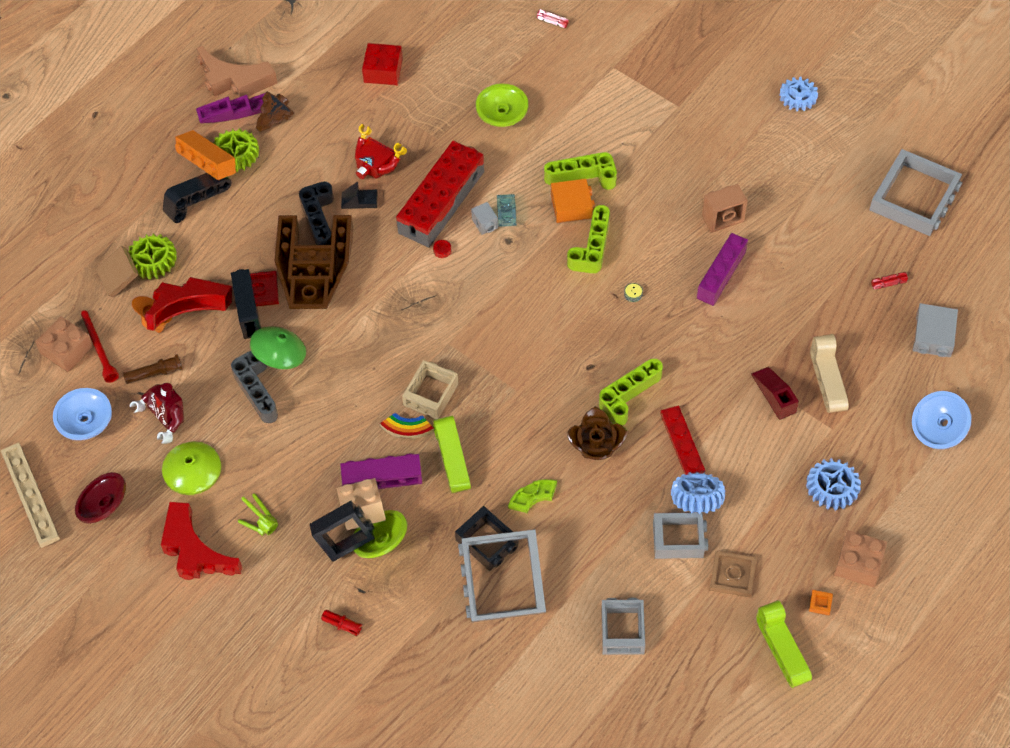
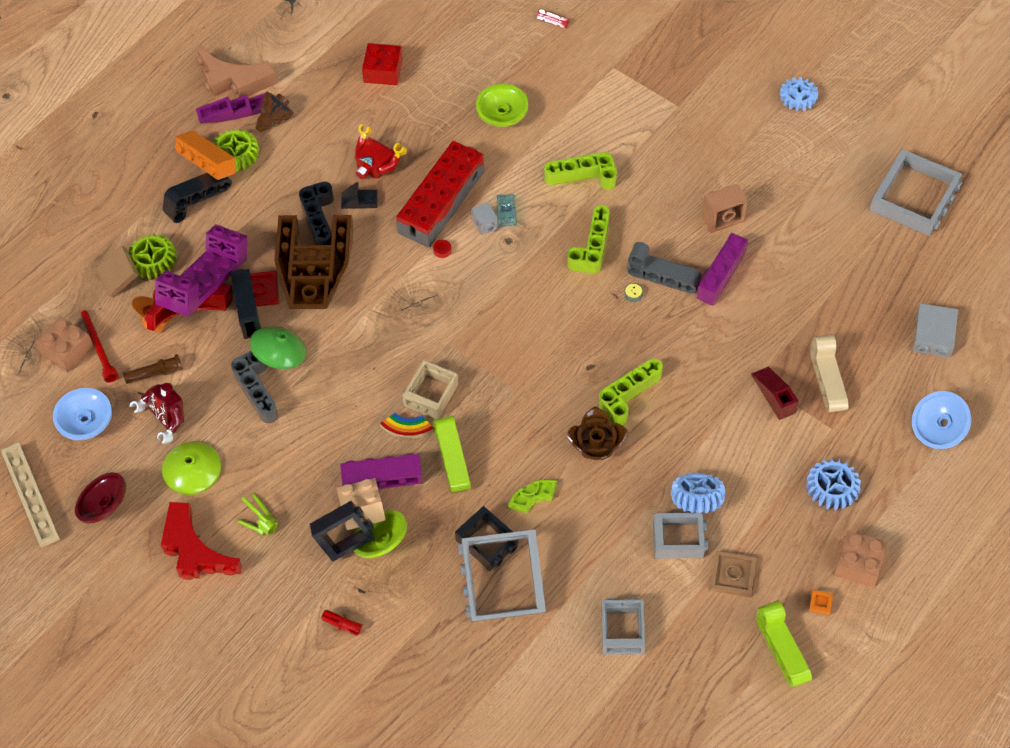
orange brick [551,179,595,223] -> none
red plate [660,405,706,475] -> none
red axle [871,272,908,290] -> none
none -> magenta plate [155,224,248,317]
none -> dark grey beam [627,242,702,293]

